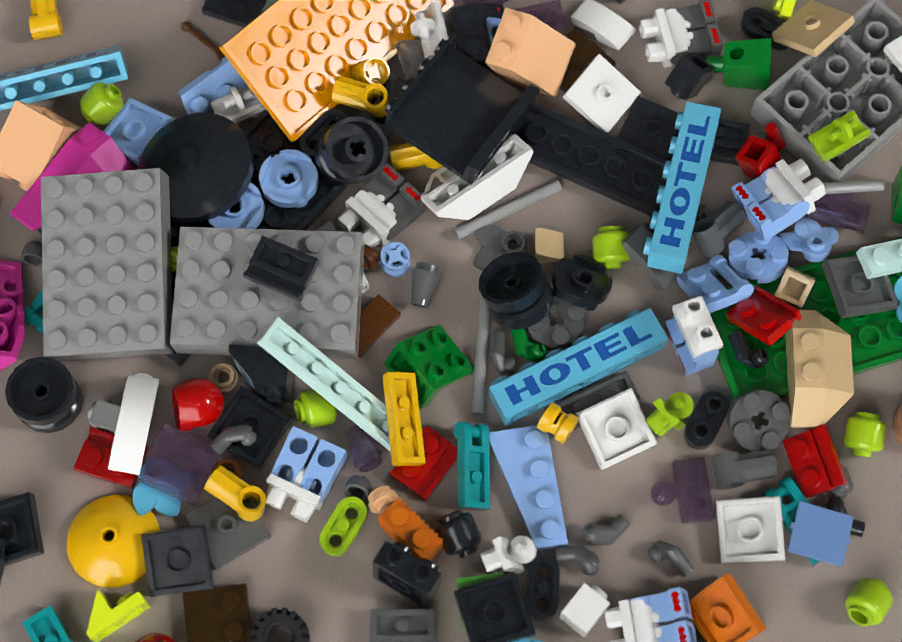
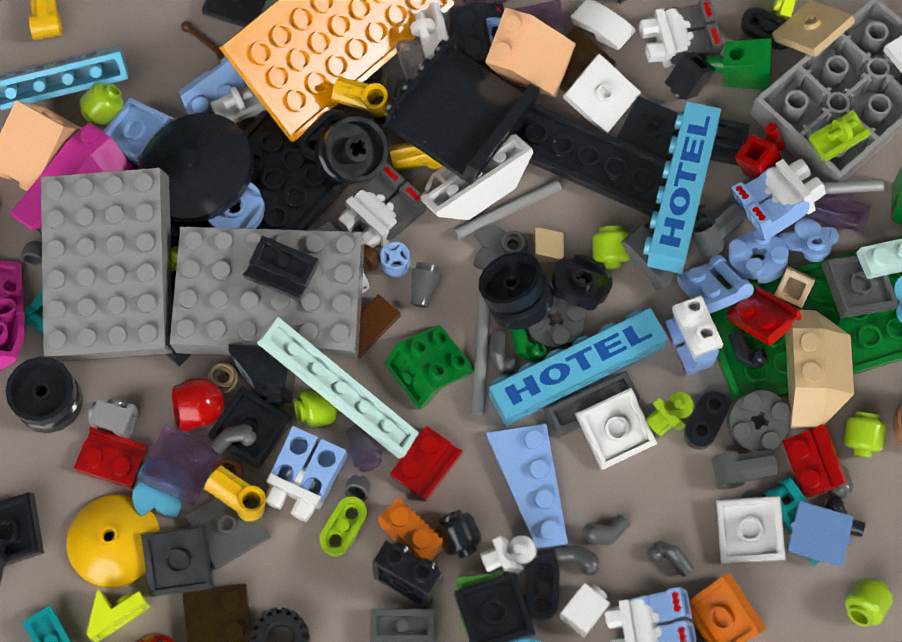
white arch [108,373,159,475] -> none
light blue plate [259,149,319,208] -> none
yellow wheel [352,57,390,85] -> none
light nougat plate [368,486,398,514] -> none
yellow plate [382,372,425,466] -> none
teal plate [454,421,490,510] -> none
yellow wheel [537,402,579,444] -> none
clear purple plate [651,458,715,524] -> none

